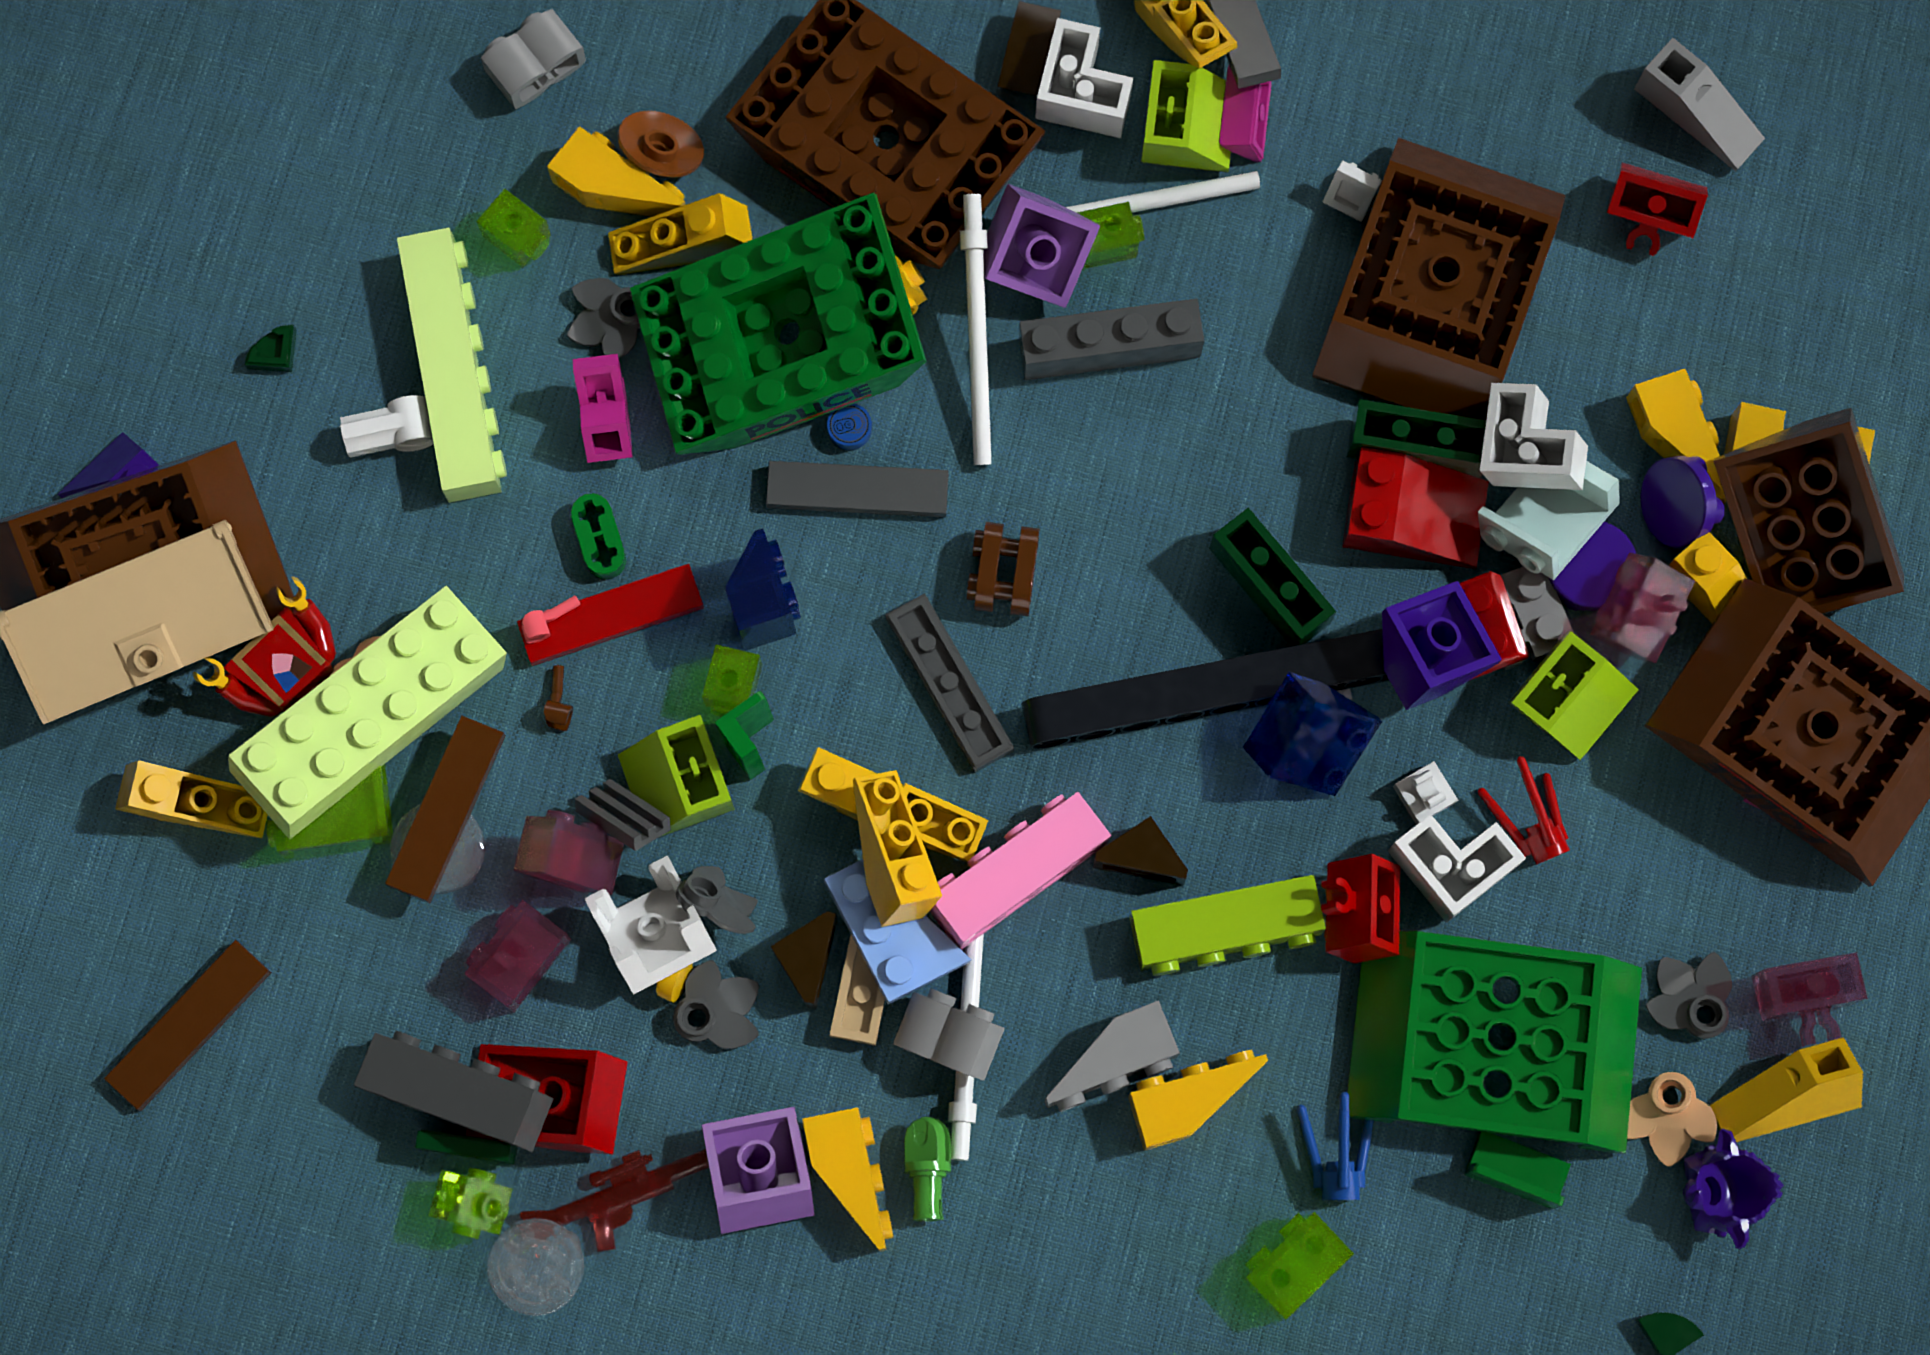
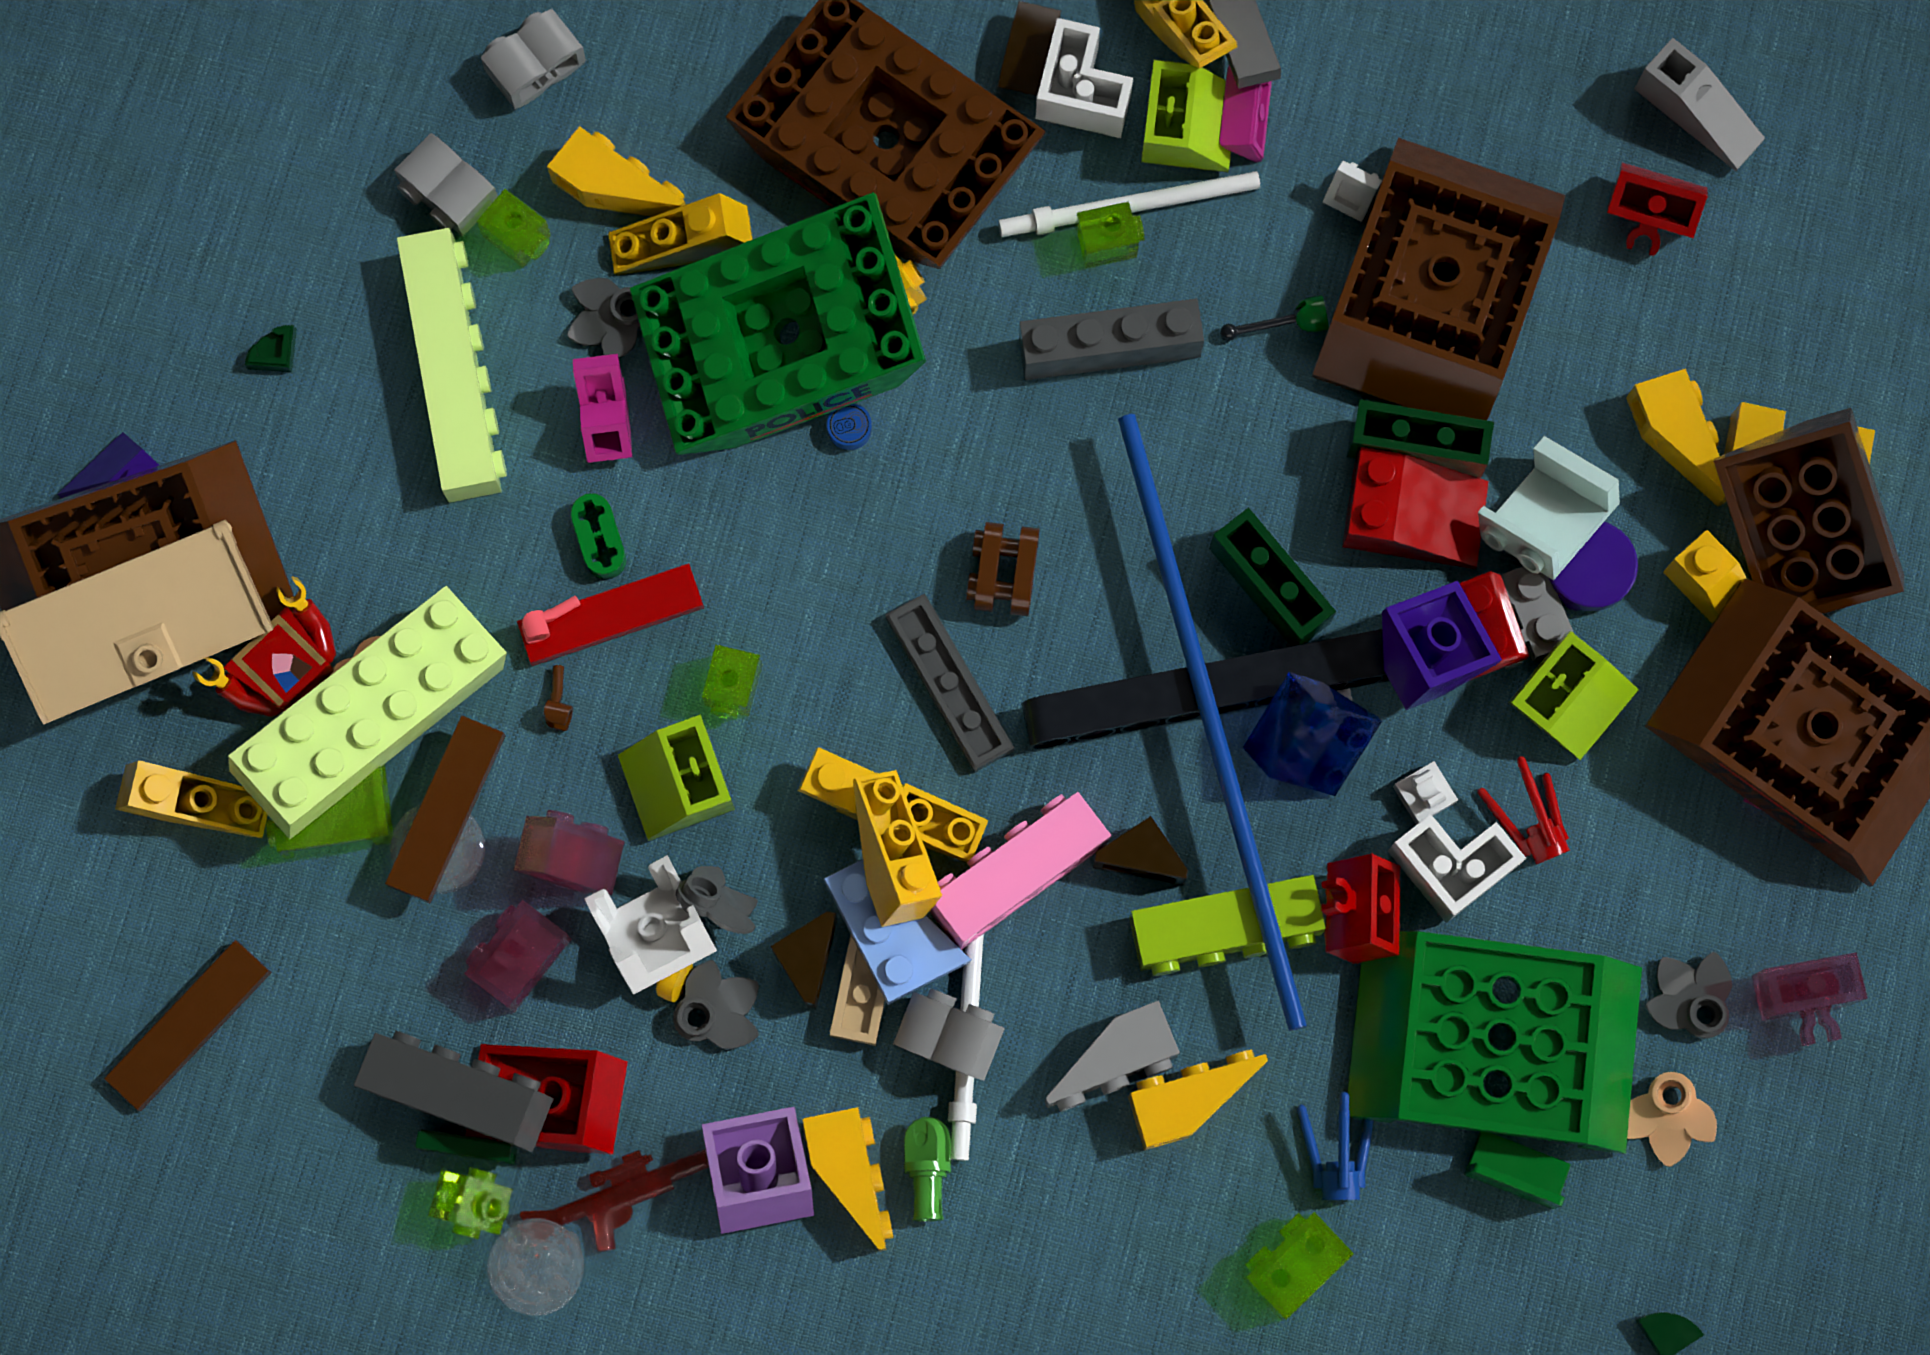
white piece [340,395,434,458] -> none
dark grey tile [575,779,671,851] -> none
dark orange dish [618,111,704,177] -> none
green panel [715,691,774,780] -> none
clear blue slope [725,528,801,651] -> none
dark grey tile [766,461,949,517] -> none
white bar [960,194,992,465] -> none
medium lavender slope [983,184,1100,308] -> none
white brick [1480,383,1588,490] -> none
clear pink brick [1590,552,1695,663] -> none
dark purple tile [1640,456,1724,548] -> none
dark purple hair [1682,1128,1784,1249] -> none
yellow slope [1709,1037,1863,1142] -> none
none -> light grey brick [394,133,499,236]
none -> blue piece [1118,414,1307,1031]
none -> hinge [1220,295,1329,341]

